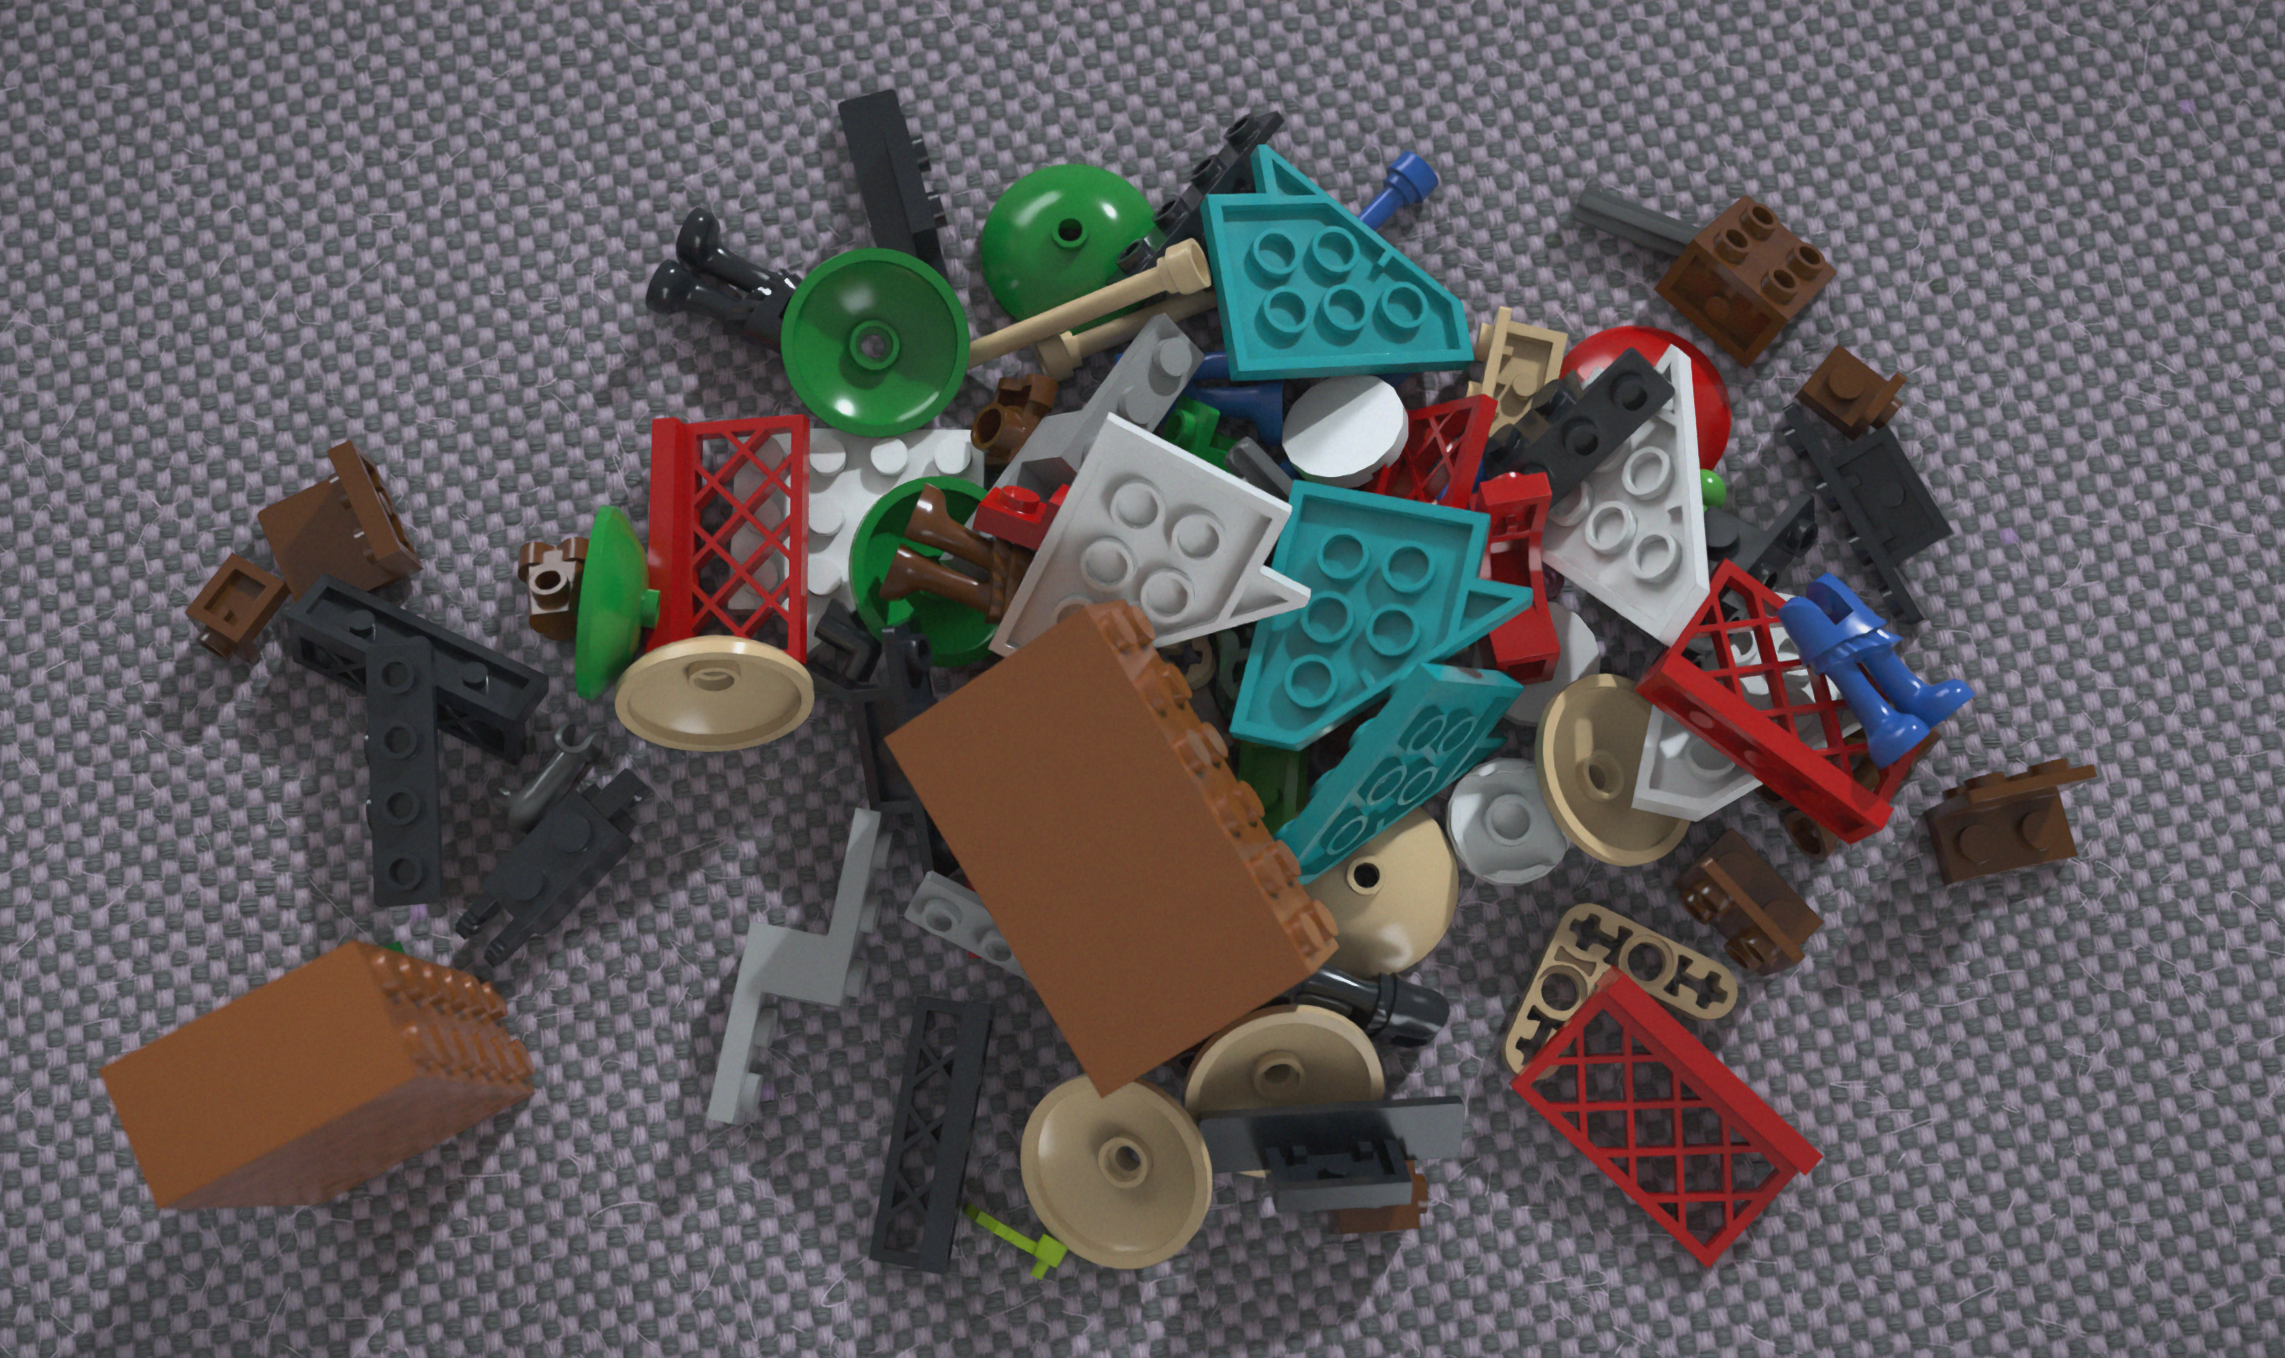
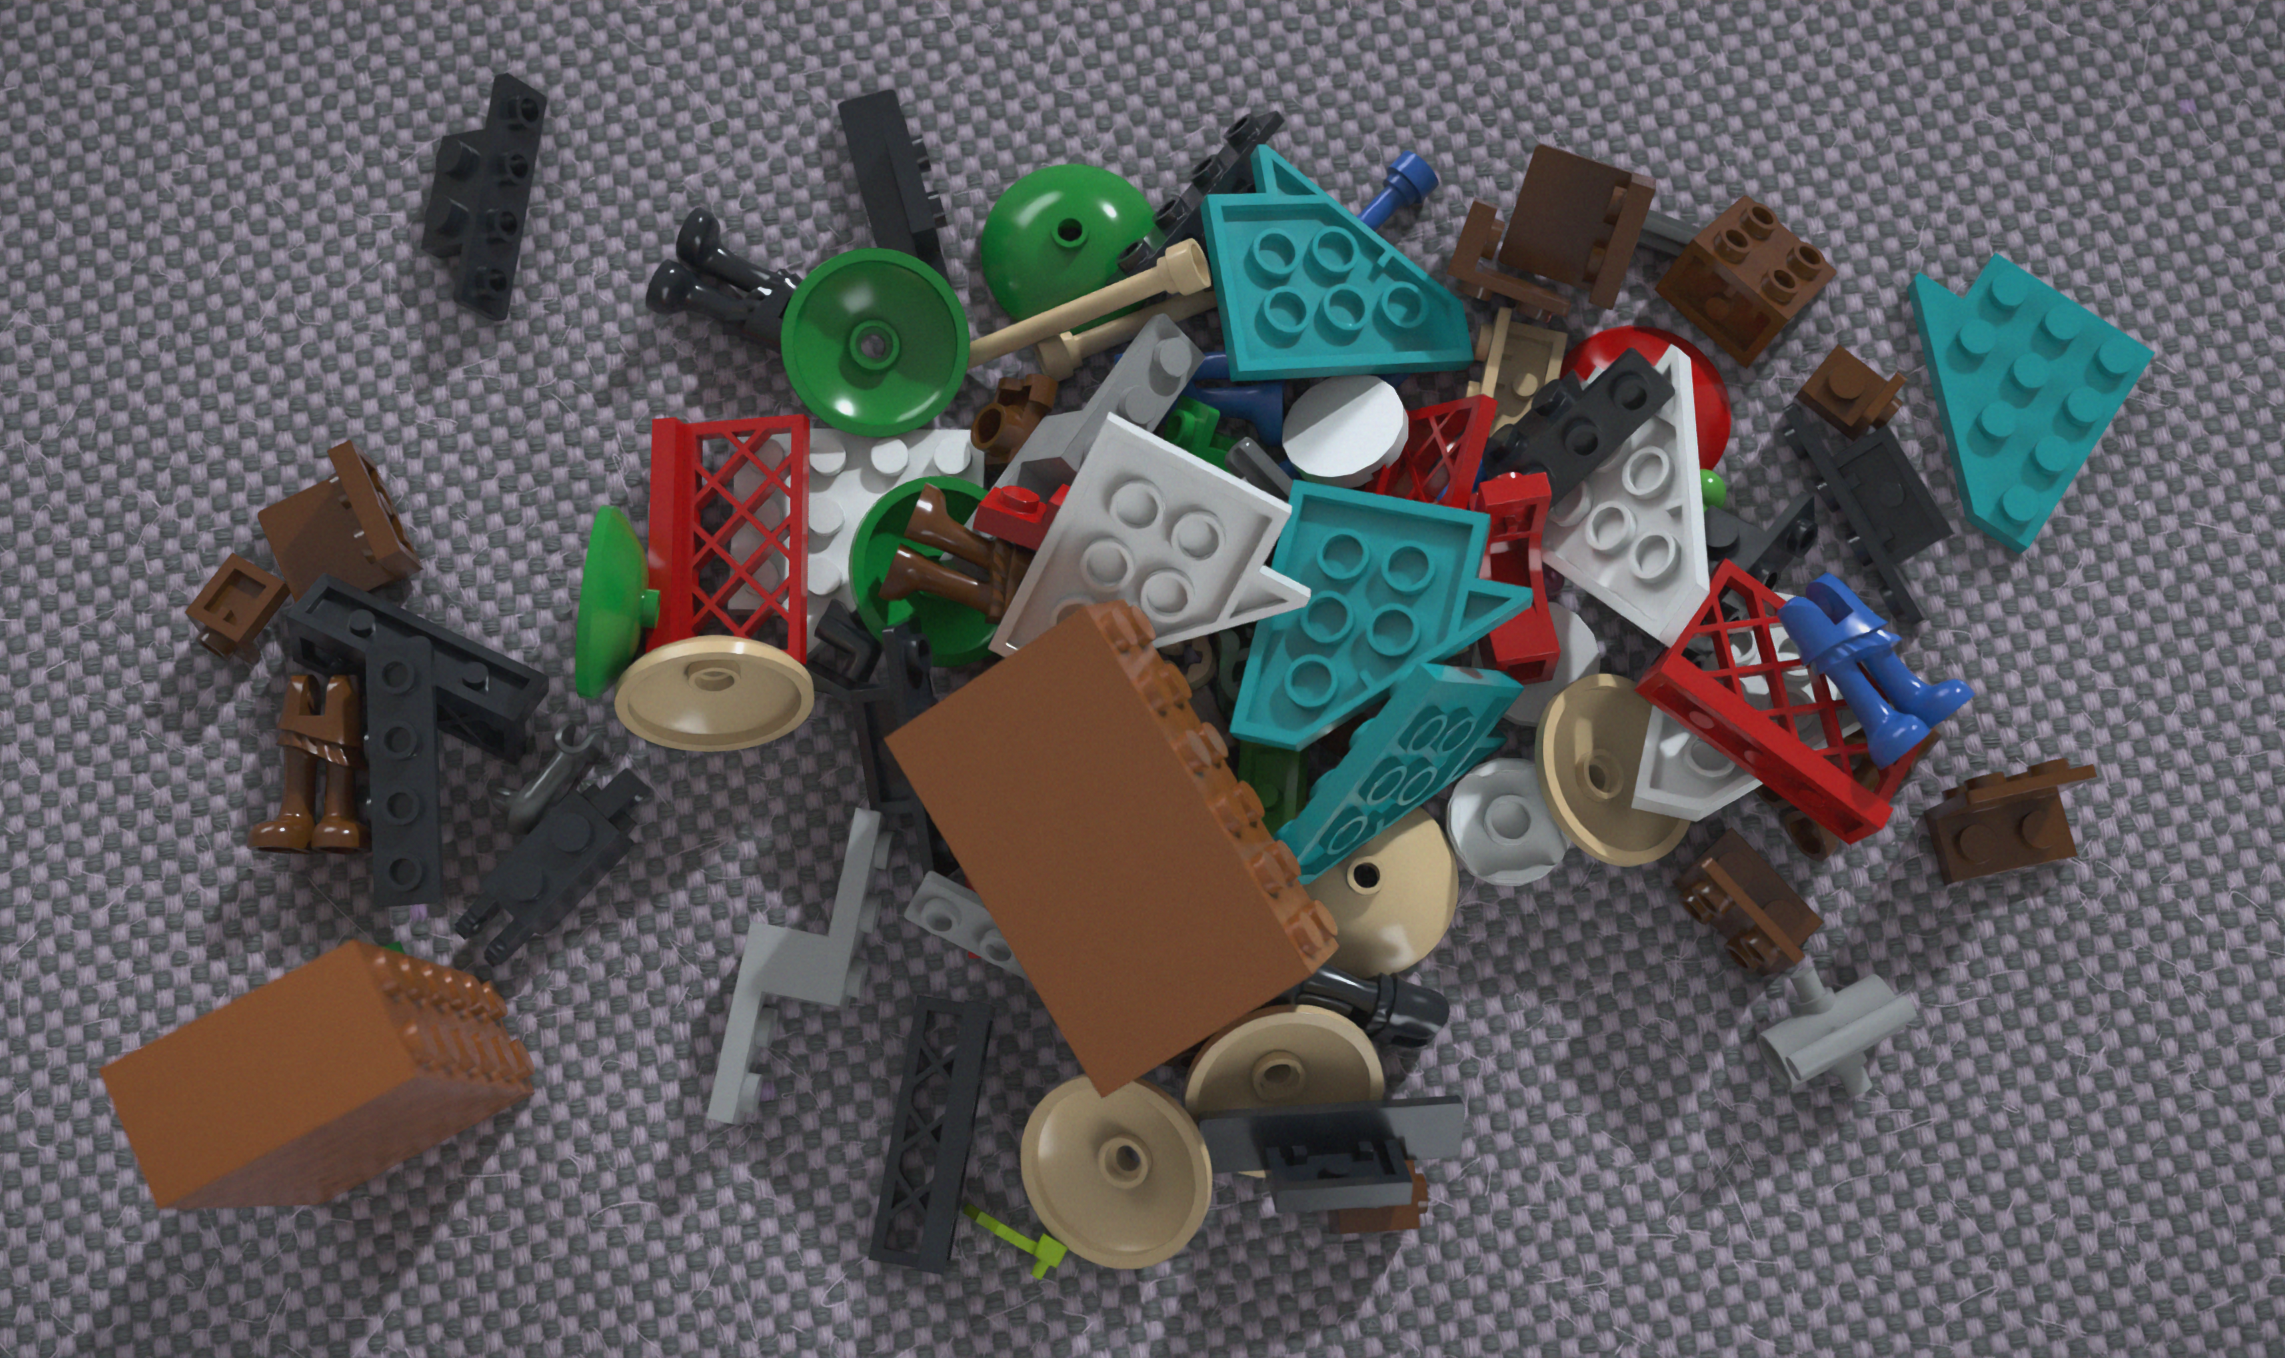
reddish brown plate [518,537,589,641] -> none
tan beam [1500,903,1738,1081] -> none
red fence [1509,964,1824,1268] -> none
none -> reddish brown piece [247,674,372,855]
none -> black bracket [420,73,547,321]
none -> reddish brown bracket [1446,197,1571,323]
none -> reddish brown bracket [1498,143,1656,310]
none -> light grey pin [1757,967,1917,1097]
none -> teal wing [1907,252,2155,555]

